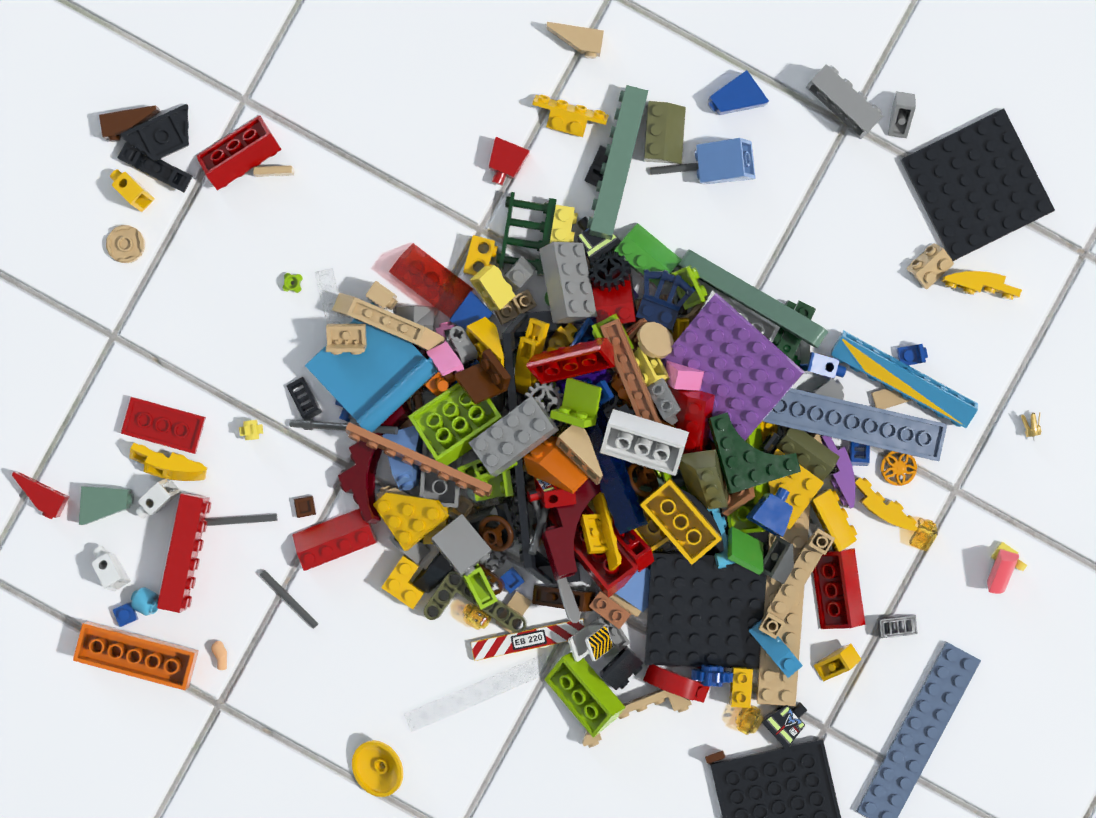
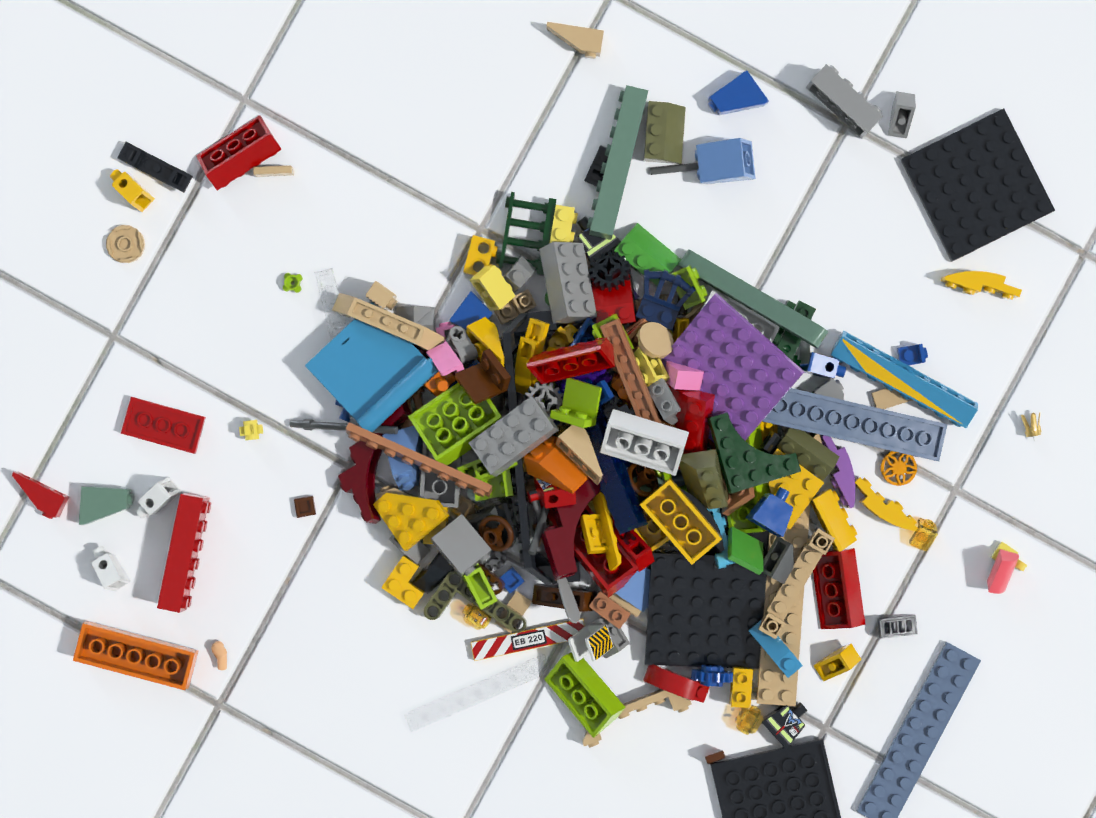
reddish brown slope [99,105,160,142] -> none
blue plate [113,602,139,627] -> none
black wing [120,104,189,162] -> none
yellow slope [129,443,208,481] -> none
medium azure head [131,587,159,616] -> none
dark grey bar [205,513,278,526] -> none
dark grey bar [260,570,319,629] -> none
black slope [286,377,322,419] -> none
red slope [292,508,378,571] -> none
tan bracket [326,324,367,355] -> none
yellow dish [352,740,403,797] -> none
clear red slope [389,243,474,318] -> none
red torso [489,137,530,186] -> none
yellow bracket [532,95,609,137] -> none
black slope [600,646,643,690] -> none
blue slope [849,442,870,466] -> none
tan bracket [906,243,955,290] -> none

